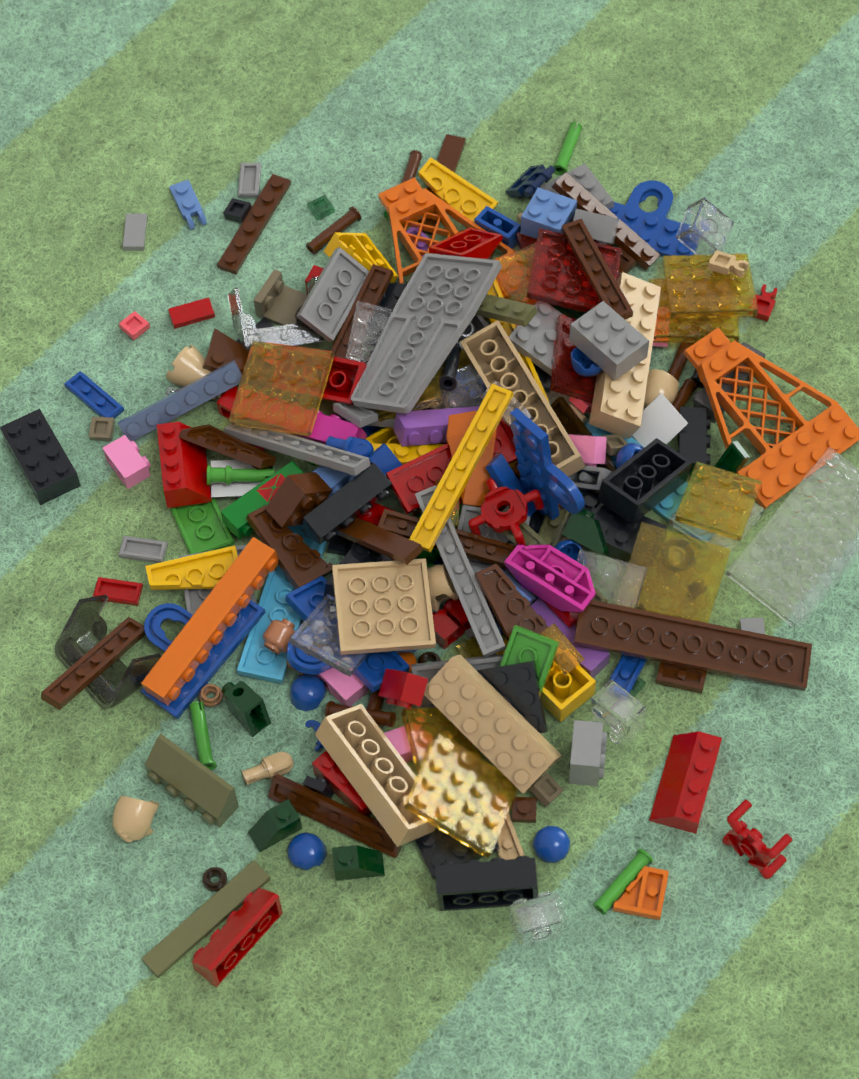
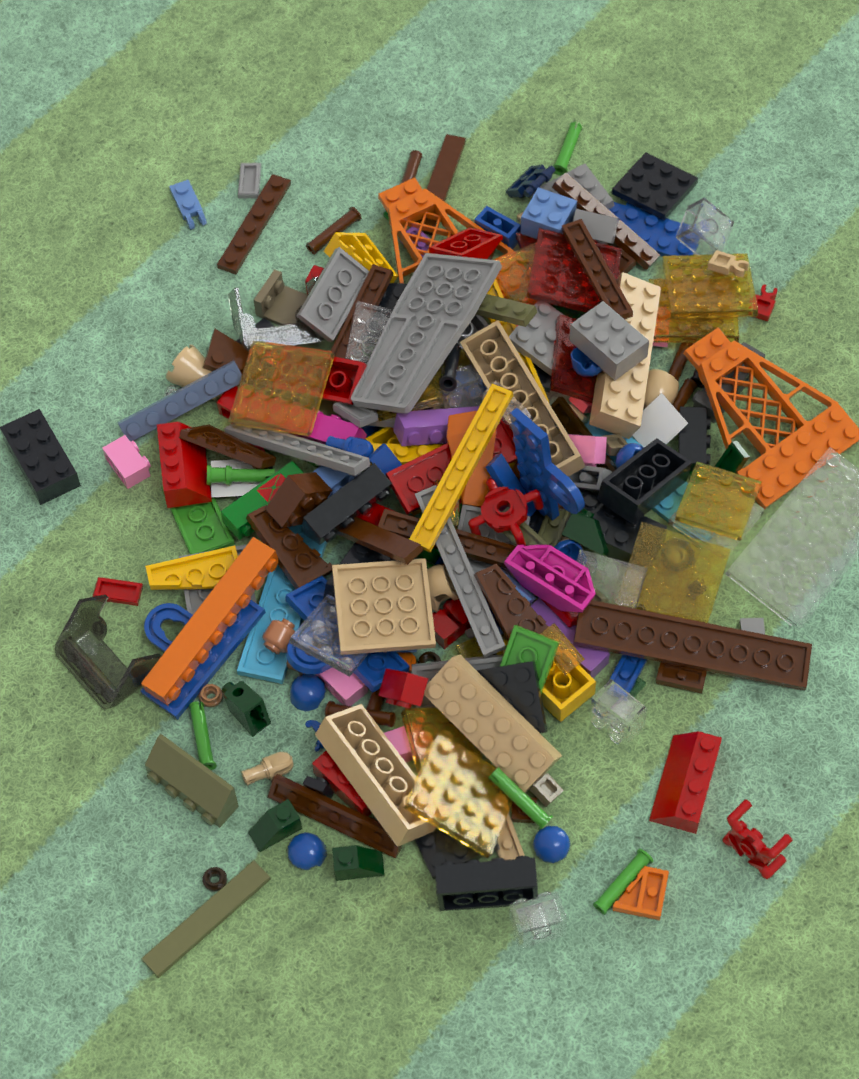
reddish brown plate [41,617,146,710] -> none
blue tile [64,371,124,419] -> none
dark tan plate [89,417,115,441] -> none
tan piece [112,796,159,843] -> none
light grey tile [118,536,168,563] -> none
coral plate [119,311,150,340] -> none
light grey tile [123,214,148,251] -> none
red tile [168,297,215,329] -> none
red slope [192,888,283,988] -> none
black plate [223,198,252,223] -> none
clear green tile [307,195,335,220] -> none
black plate [327,535,354,556] -> none
yellow wing [418,157,498,222] -> none
light grey brick [569,720,607,786] -> none
none -> bright green pin [488,767,553,830]
none -> black plate [612,152,698,221]

